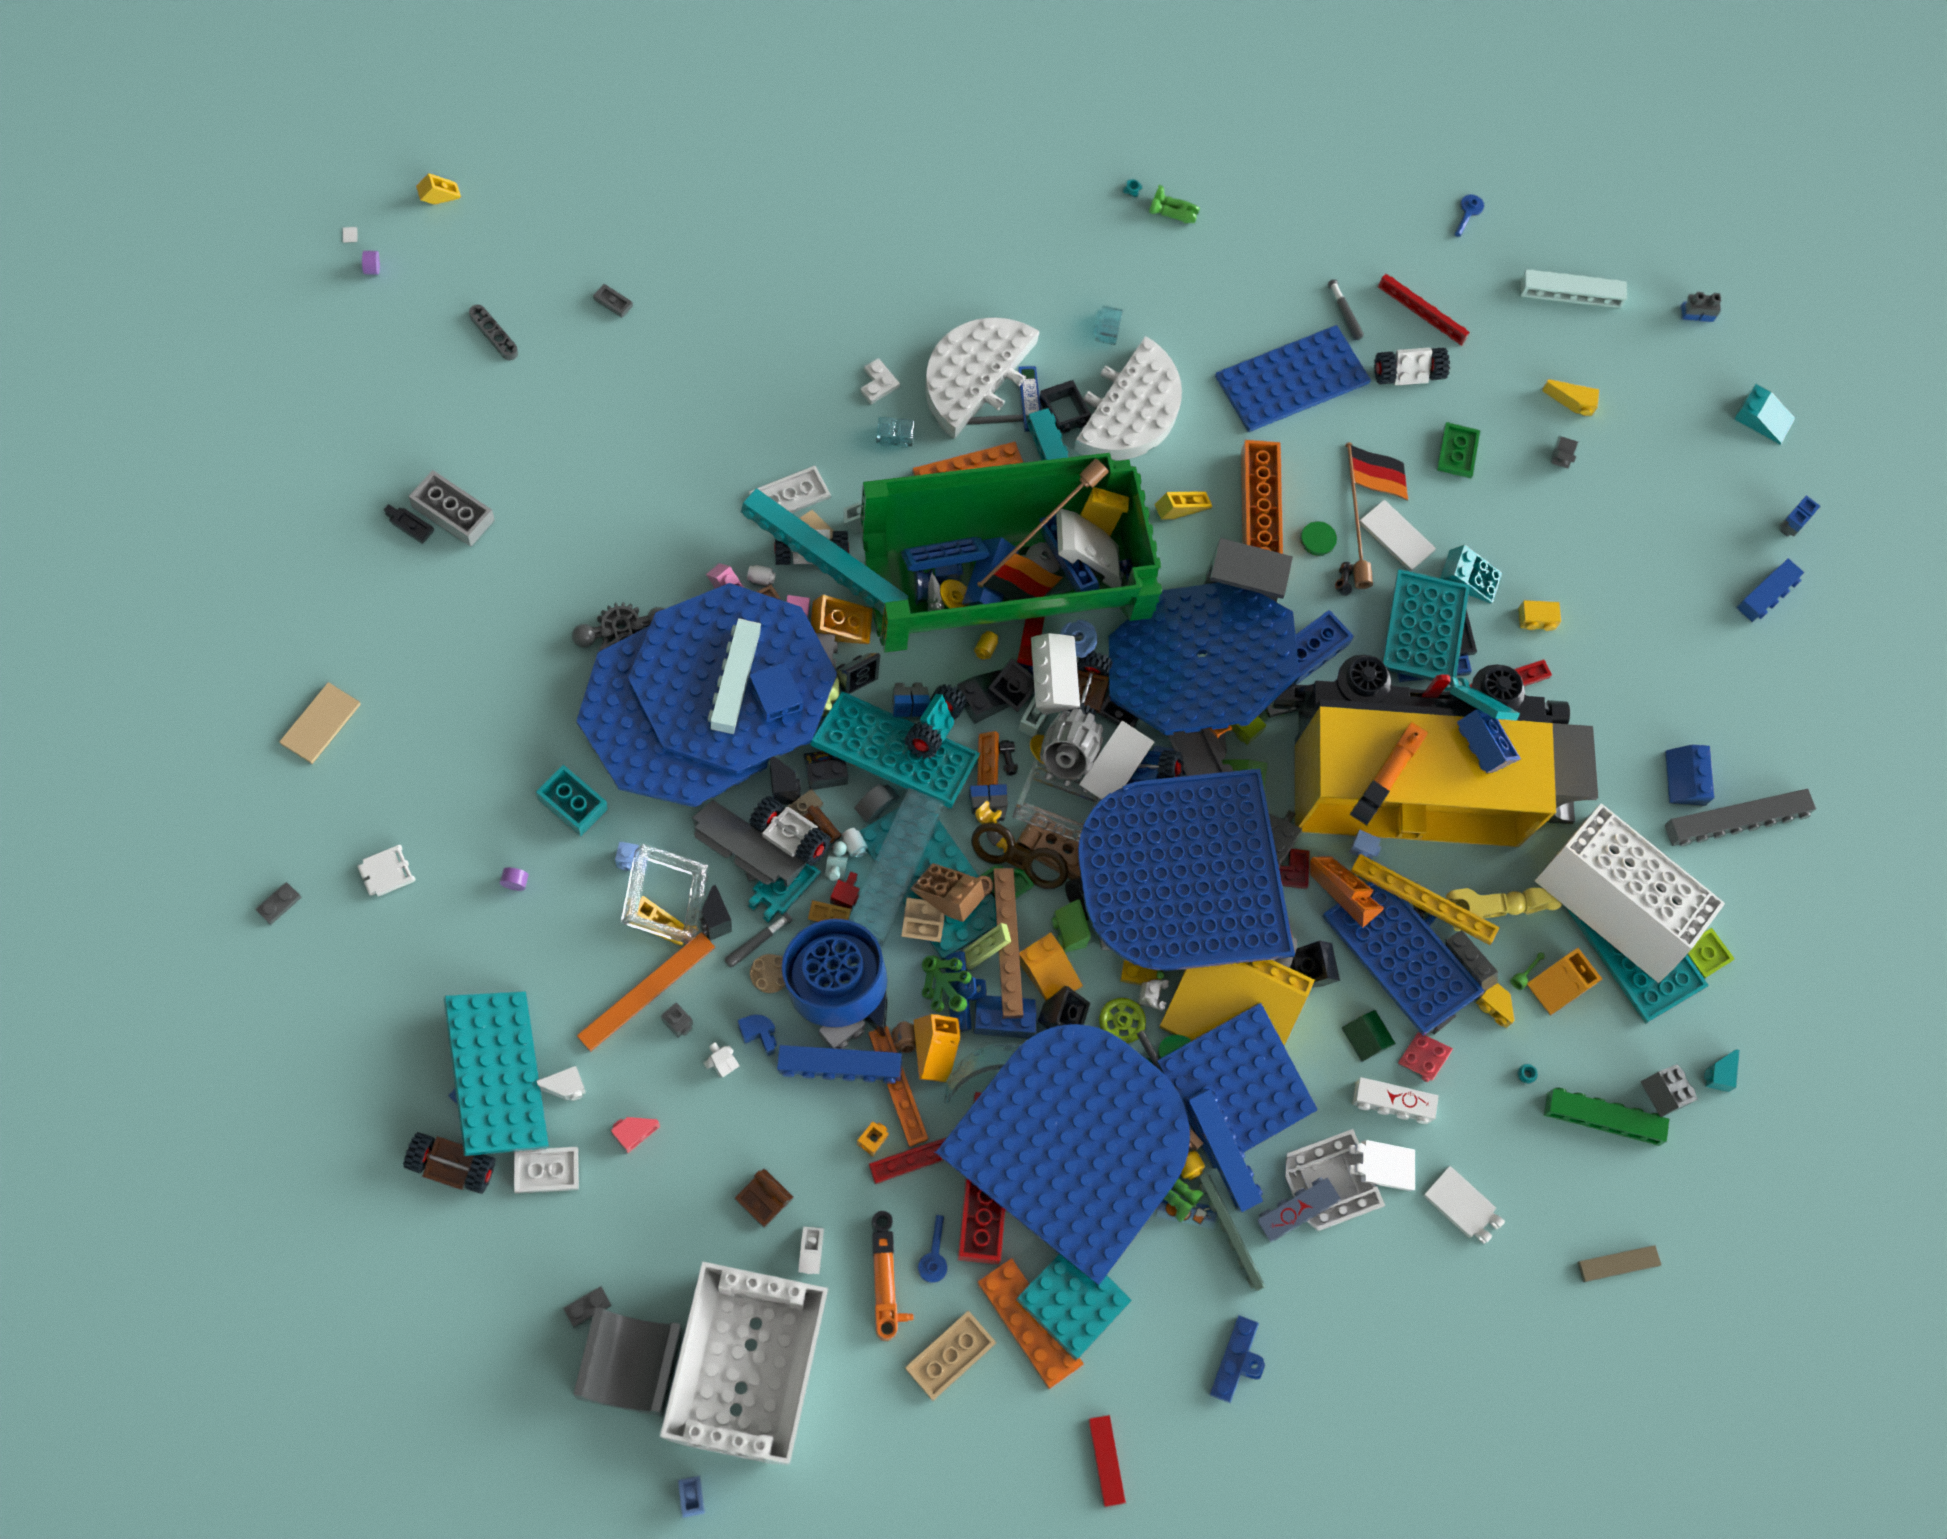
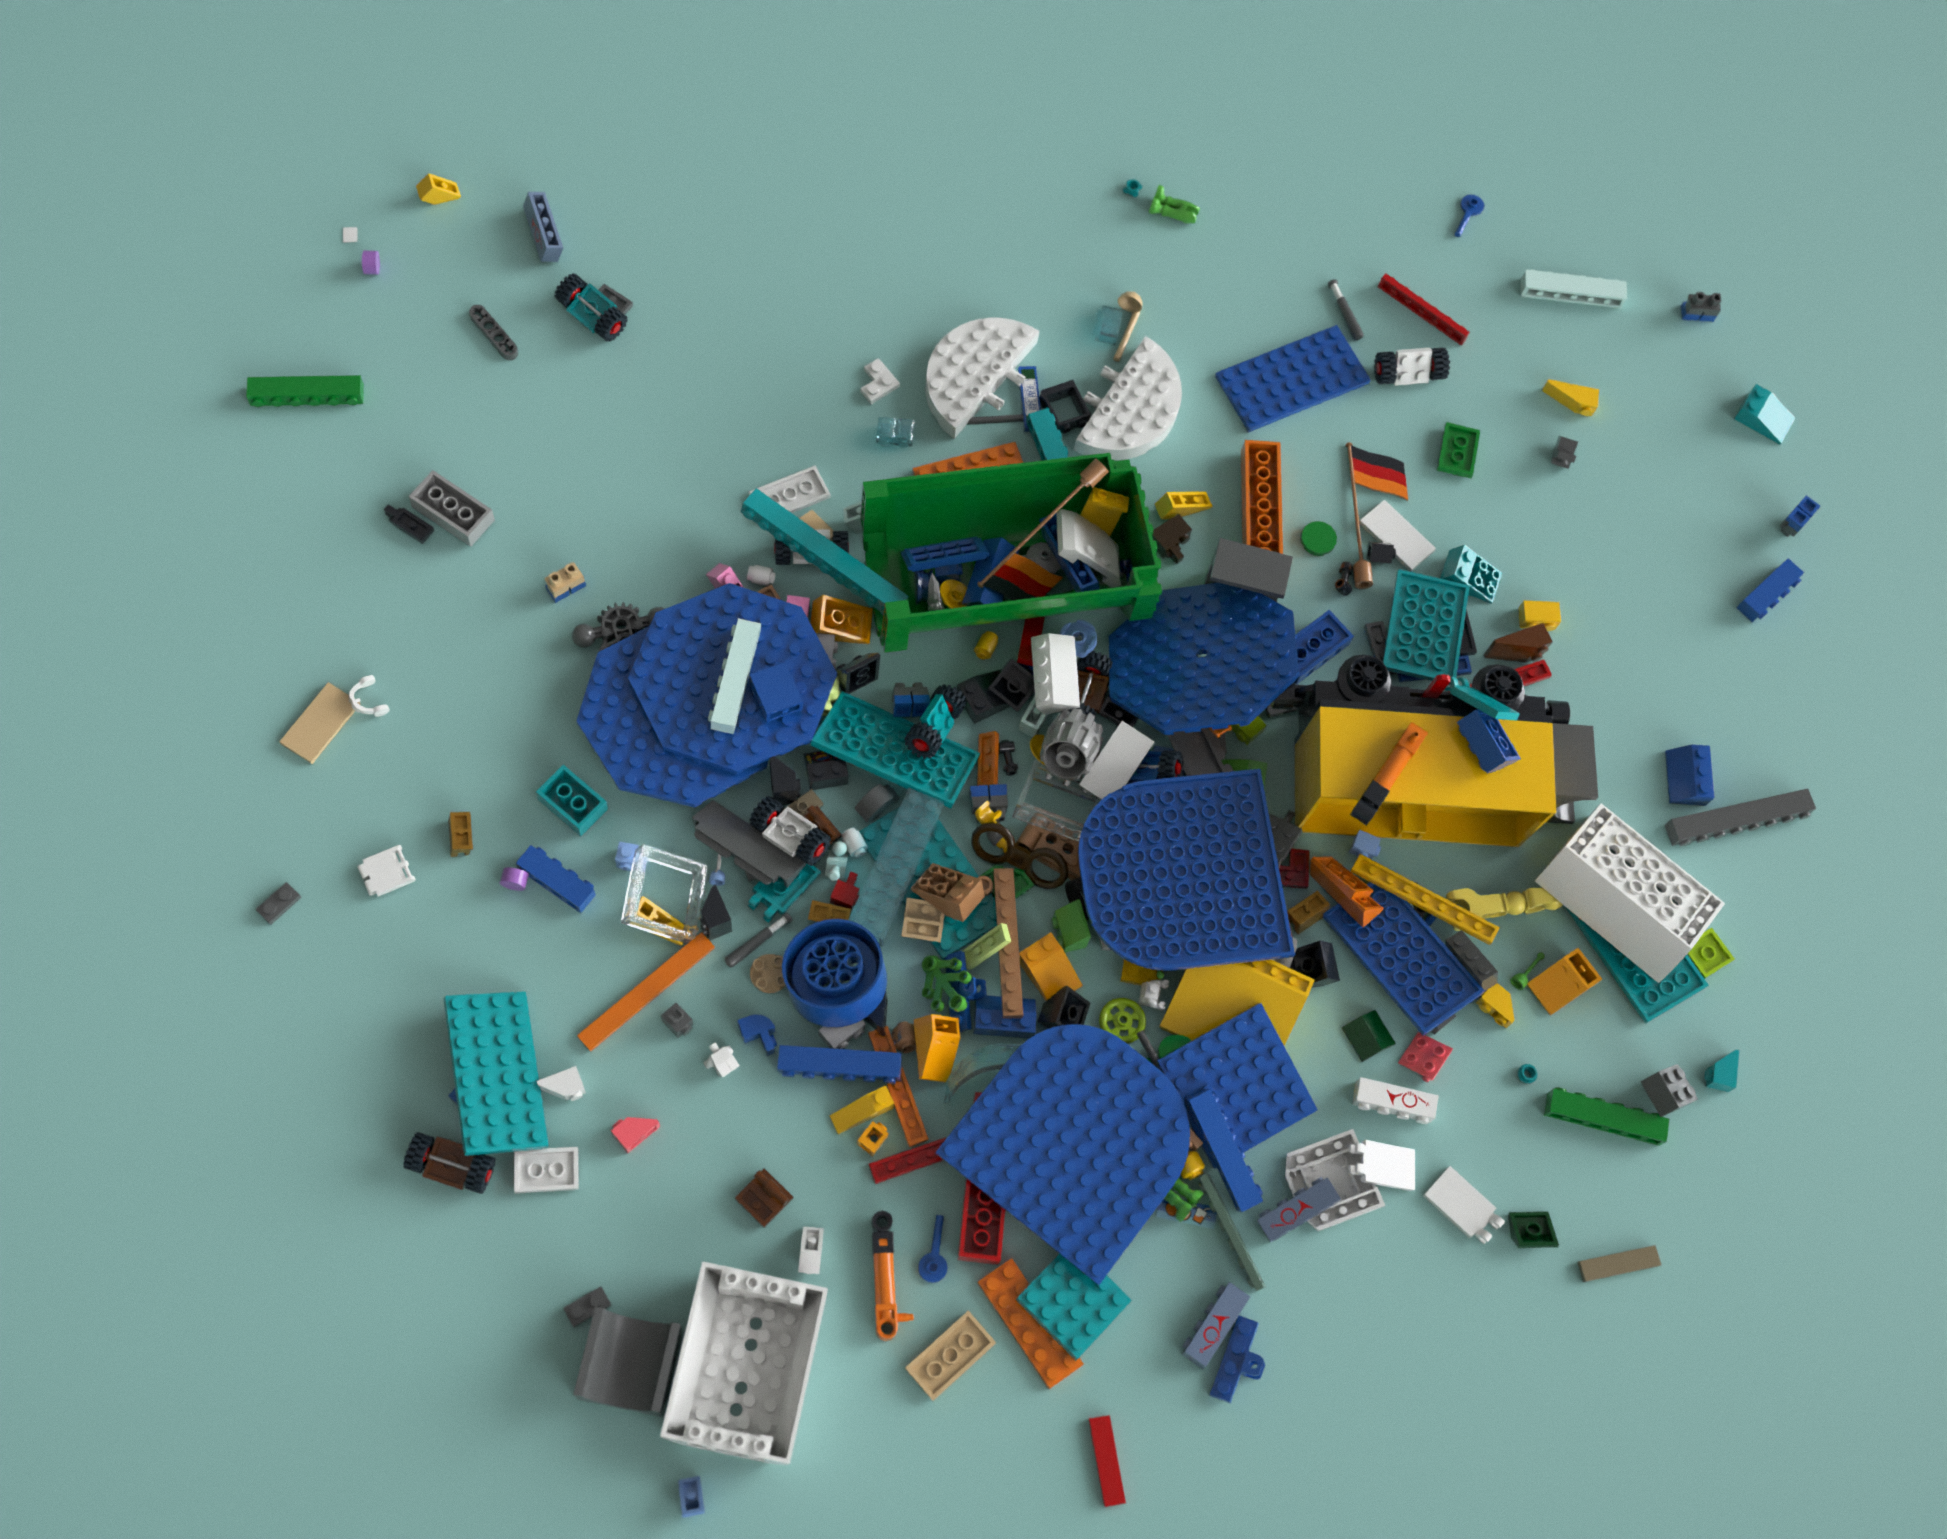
none -> green brick [246,375,364,407]
none -> white piece [349,675,390,717]
none -> pearl gold hinge [448,812,473,857]
none -> blue brick [516,845,596,913]
none -> sand blue brick [523,192,563,262]
none -> tan hips [544,562,586,603]
none -> plate [554,273,628,342]
none -> light blue hinge [709,853,725,886]
none -> yellow slope [829,1085,895,1134]
none -> tan piece [1113,291,1143,362]
none -> dark brown hinge [1152,514,1192,565]
none -> sand blue brick [1182,1282,1250,1369]
none -> pearl gold hinge [1287,890,1330,935]
none -> dark grey plate [1364,621,1396,674]
none -> black brick [1366,541,1396,563]
none -> reddish brown slope [1484,623,1553,663]
none -> dark green slope [1508,1211,1559,1248]

